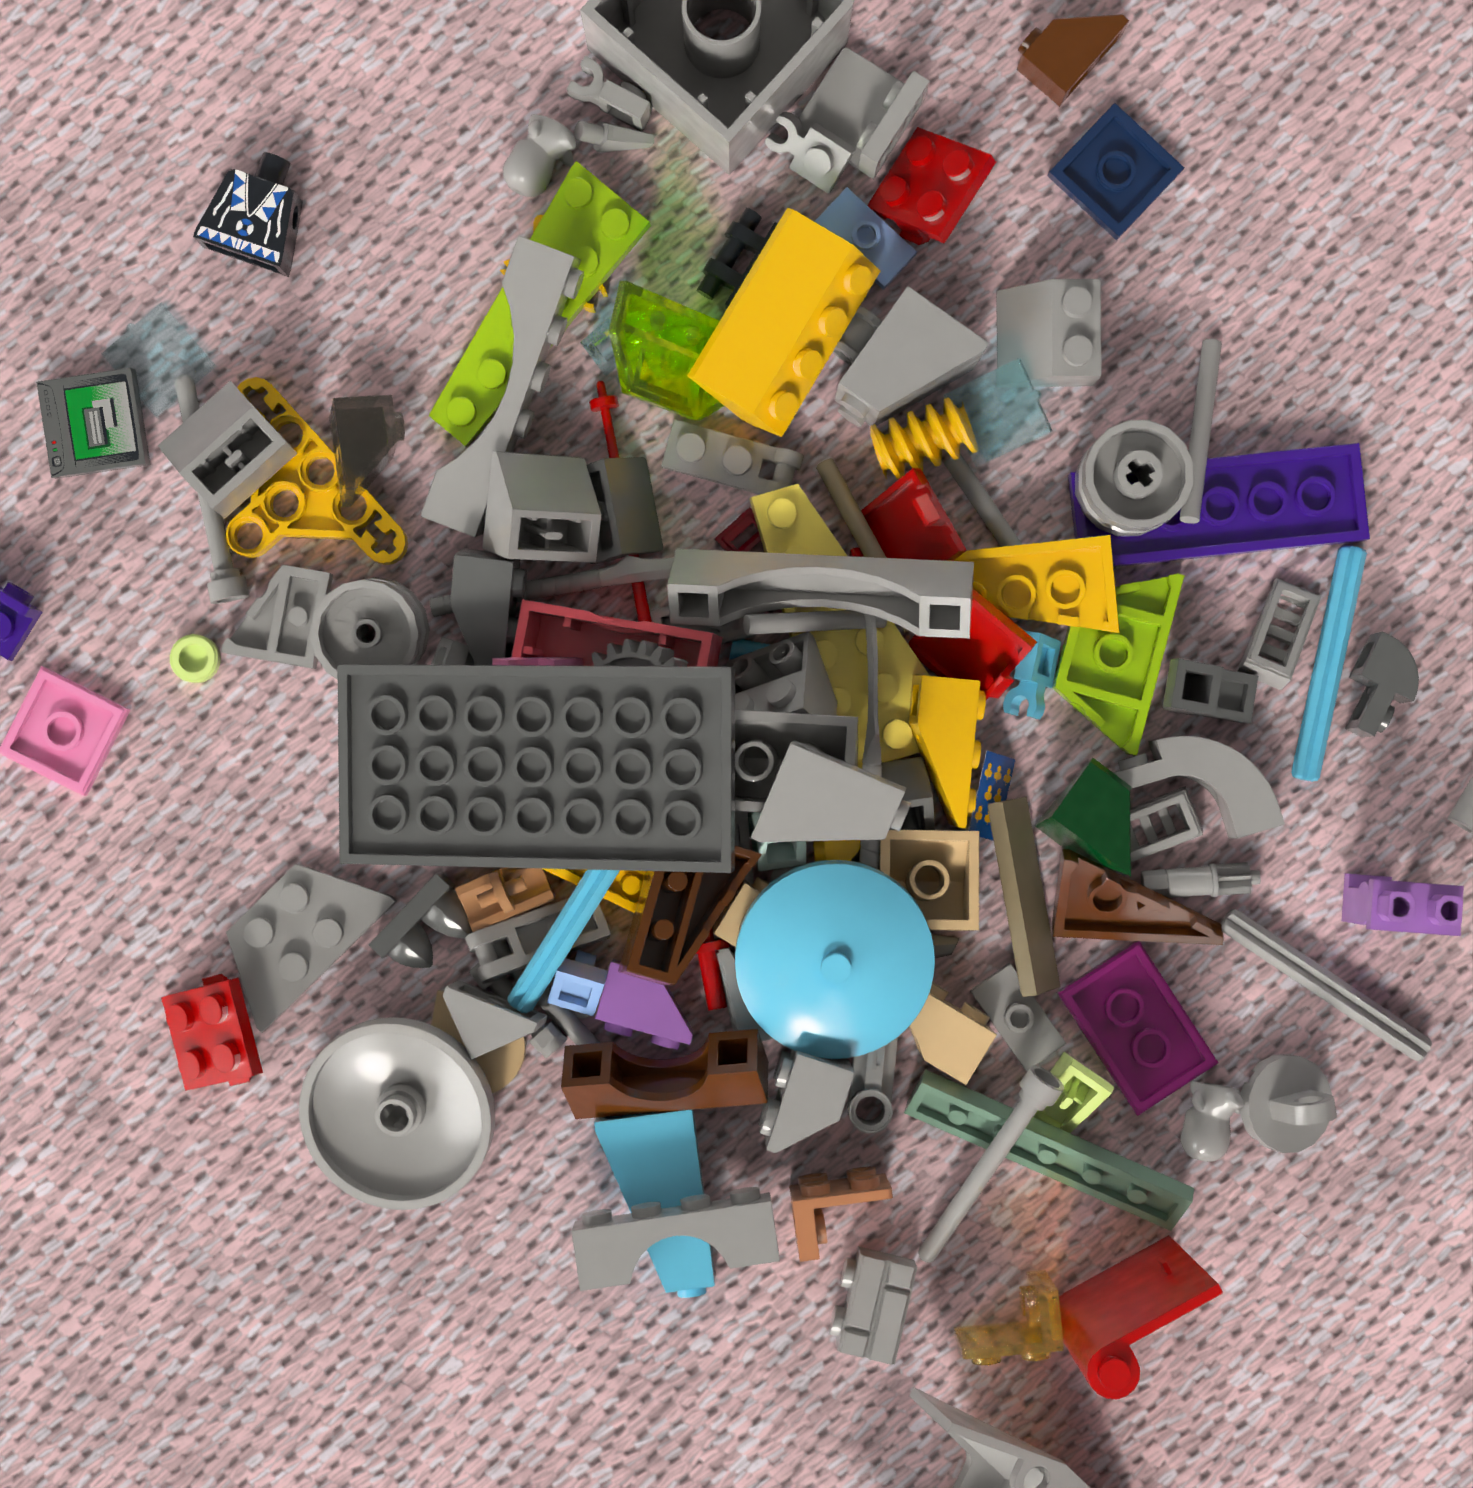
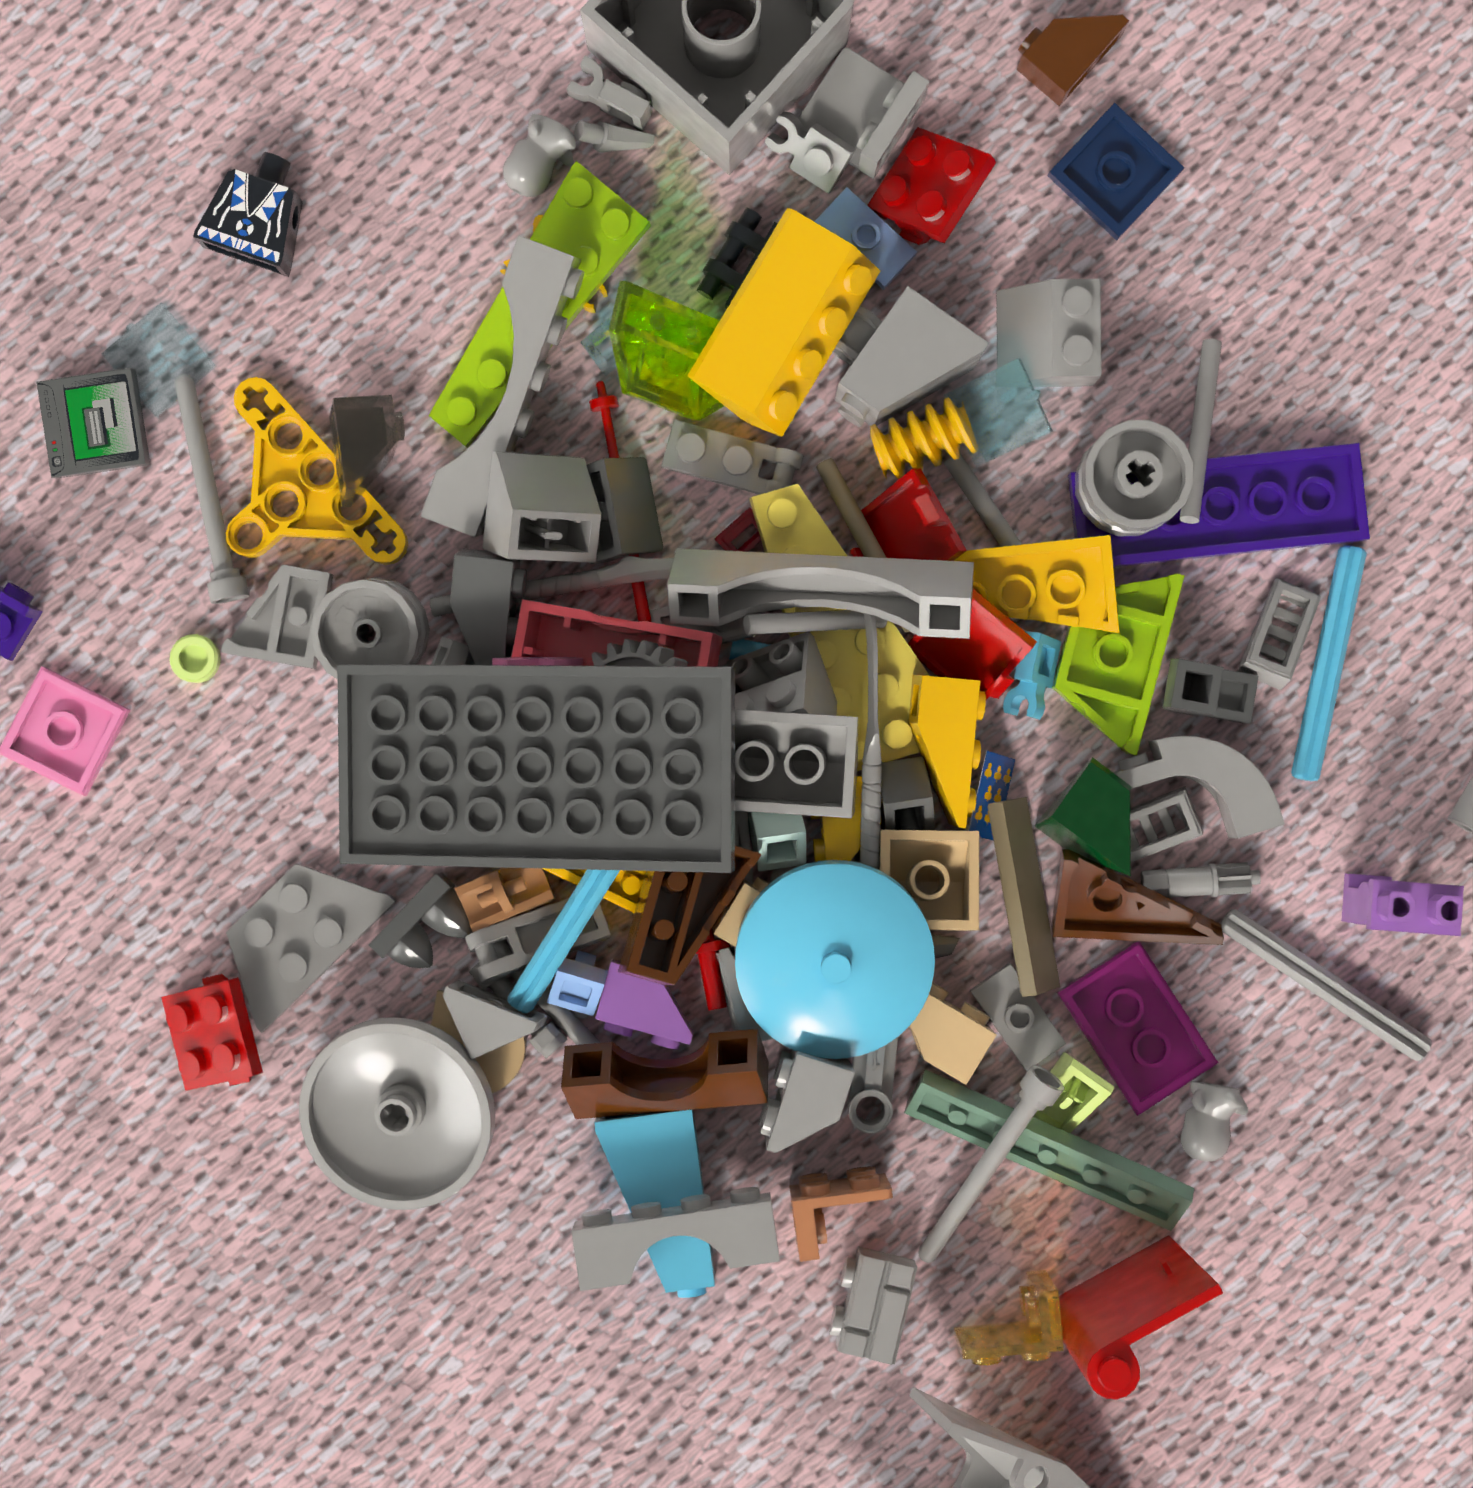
light grey slope [158,381,297,518] -> none
light grey slope [751,740,911,842] -> none
light grey tile [1240,1054,1337,1153] -> none
dark grey brick [1345,631,1419,738] -> none

